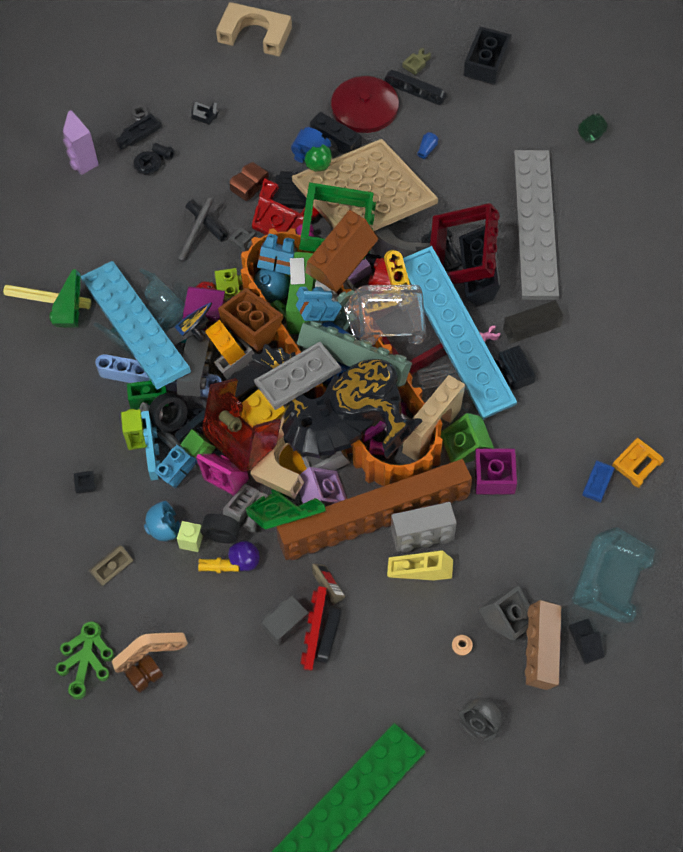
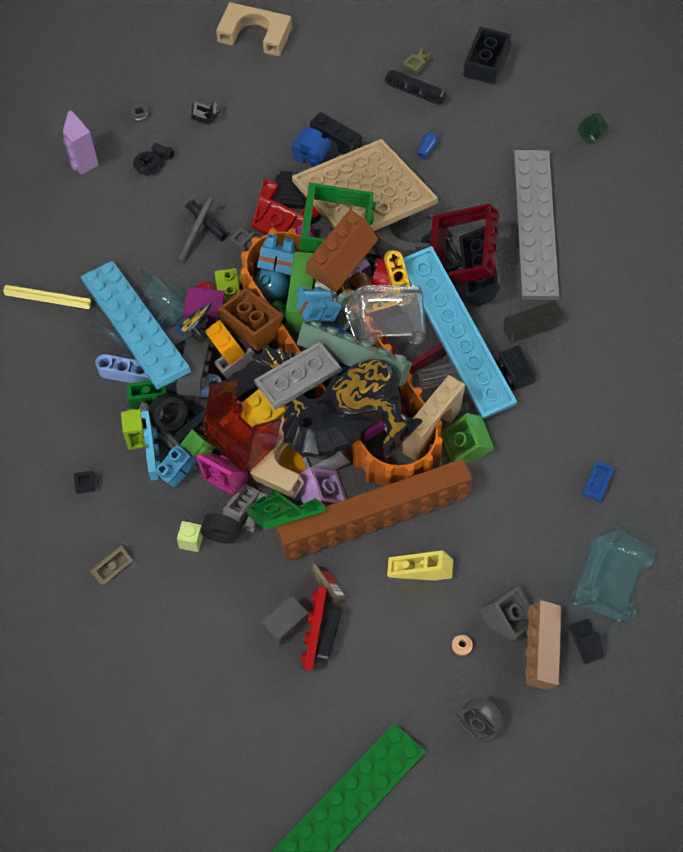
green slope [49,269,81,328] -> none
bright green plant [56,622,114,699] -> none
light nougat beam [112,633,188,673] -> none
black hinge [116,114,162,150] -> none
reddish brown wheel [124,654,163,693] -> none
dark azure cylinder [144,501,180,542] -> none
yellow pin [198,557,239,573] -> none
olive pin [219,410,242,432] -> none
dark purple hair [228,541,260,571] -> none
copper brick [230,162,269,201] -> none
white sticker [290,258,305,284] -> none
green hair [305,144,332,172] -> none
dark red dish [331,76,399,133] -> none
dark pink bush [369,438,386,458] -> none
light grey brick [391,502,457,552] -> none
magenta brick [474,449,517,494] -> none
bright pink arm [479,326,500,342] -> none
light orange plate [612,437,664,488] -> none
none -> reddish brown brick [351,271,375,299]

